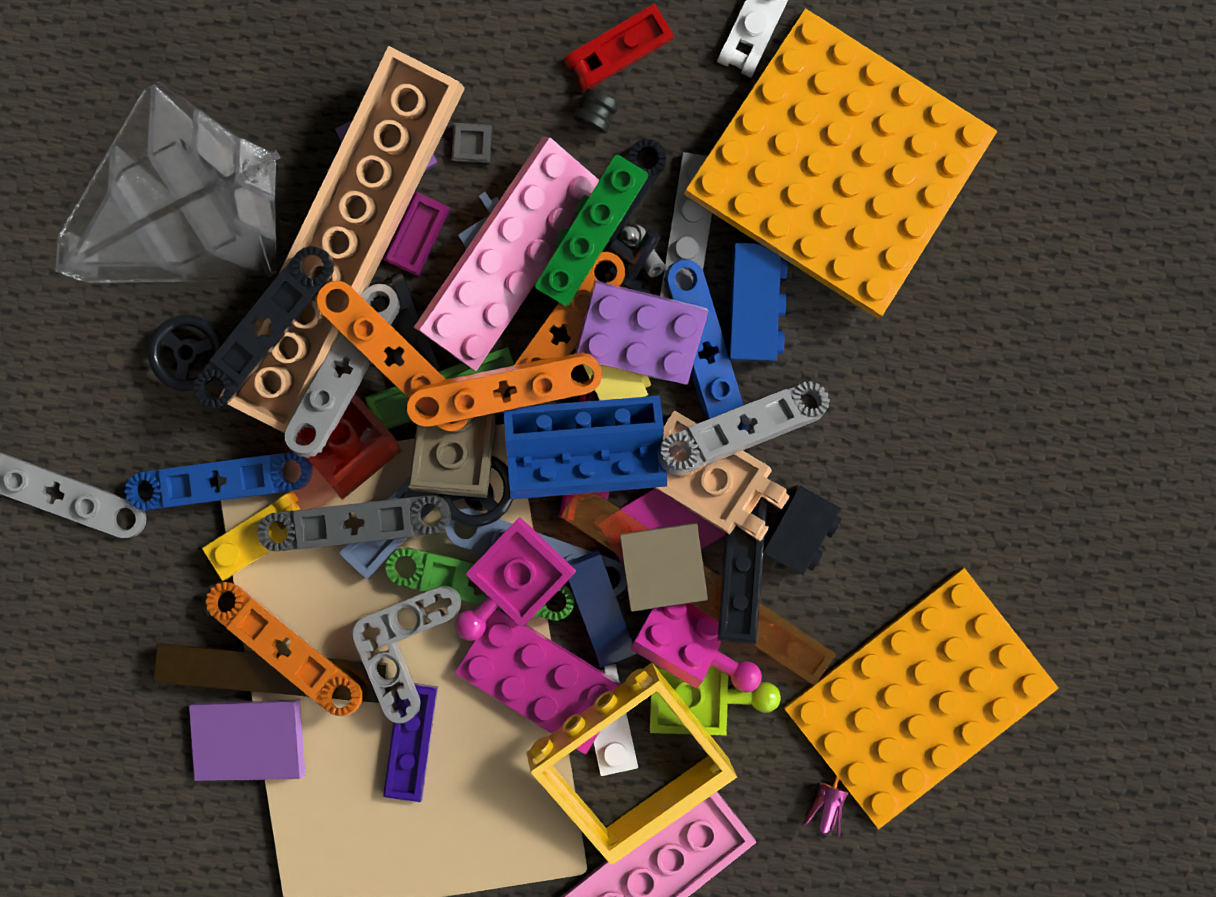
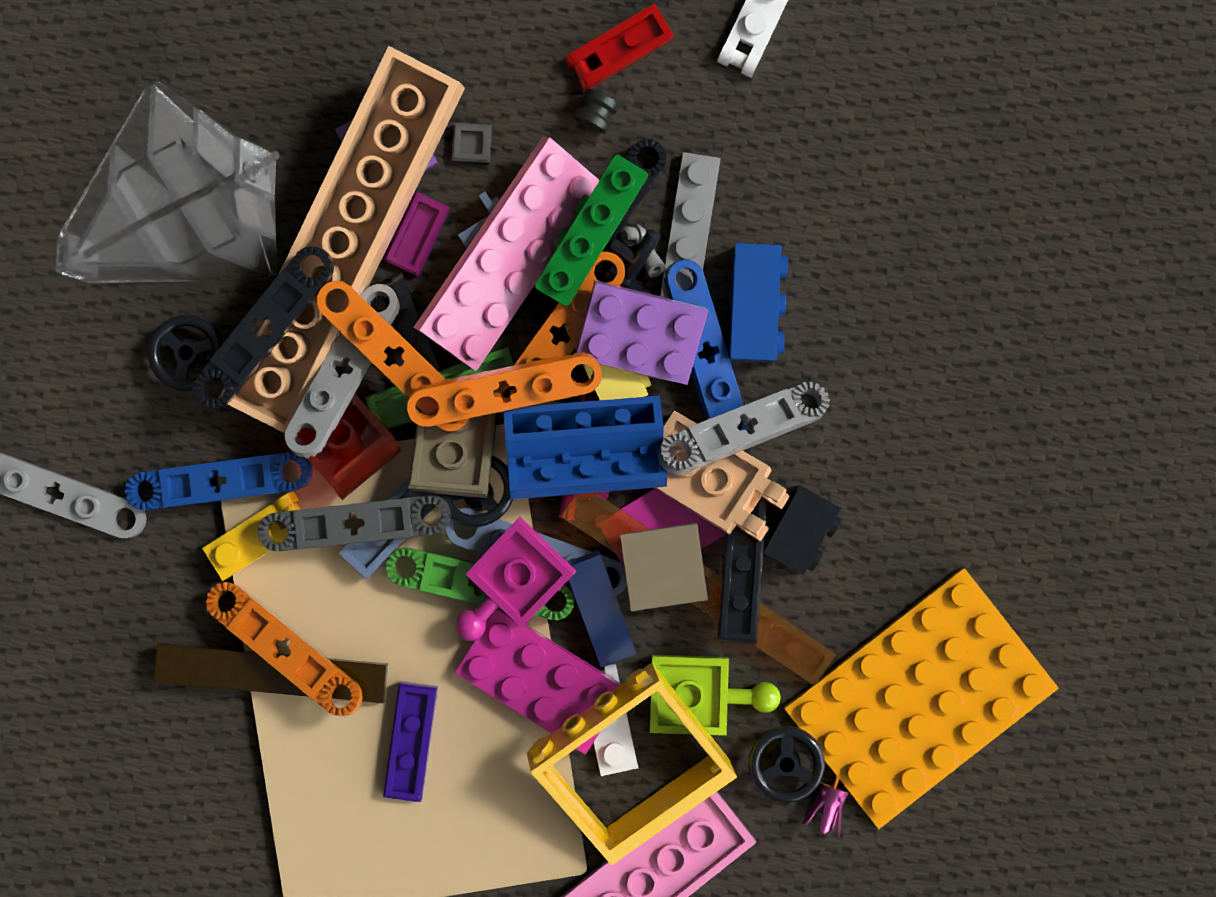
medium lavender tile [189,699,306,781] -> none
light grey beam [353,585,461,724] -> none
dark pink plate [630,603,762,692] -> none
light orange plate [684,8,997,320] -> none
none -> black piece [748,726,825,803]

